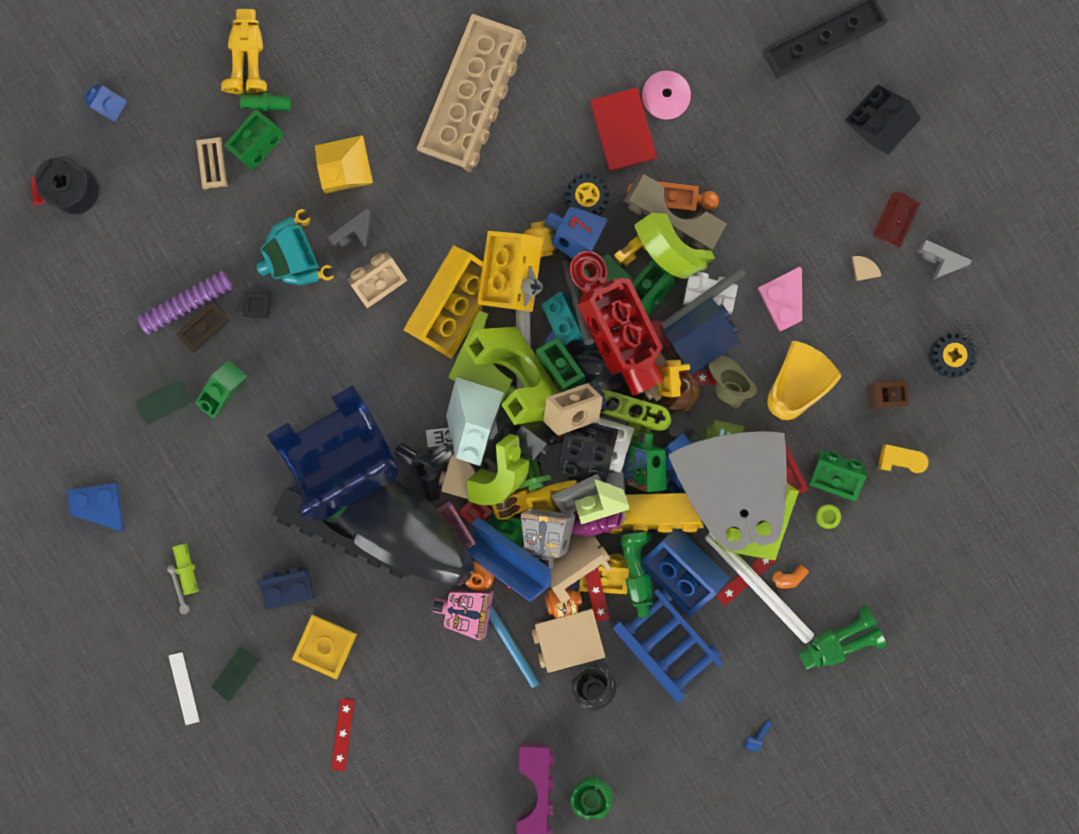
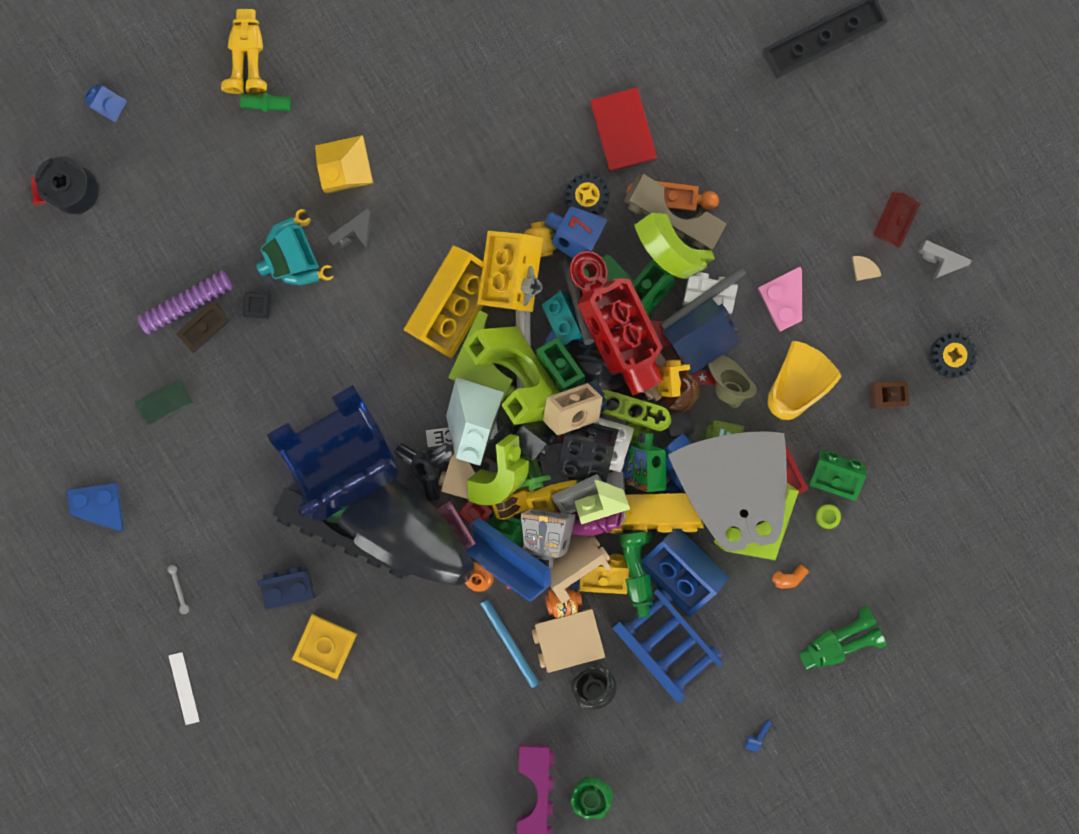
lime pin [172,543,199,595] -> none
green slope [195,361,247,419] -> none
tan tile [196,137,228,190] -> none
clear green slope [211,646,261,702] -> none
green bracket [224,109,284,170] -> none
red sticker [331,698,354,771] -> none
tan bracket [347,252,408,308] -> none
tan bracket [417,14,526,172] -> none
torso [433,589,494,640] -> none
red sticker [585,567,610,622] -> none
yellow wing [613,236,646,267] -> none
bright pink dish [642,71,691,120] -> none
white axle [705,532,814,643] -> none
red sticker [716,557,778,606] -> none
black slope [845,84,921,155] -> none
yellow leg [877,444,928,473] -> none

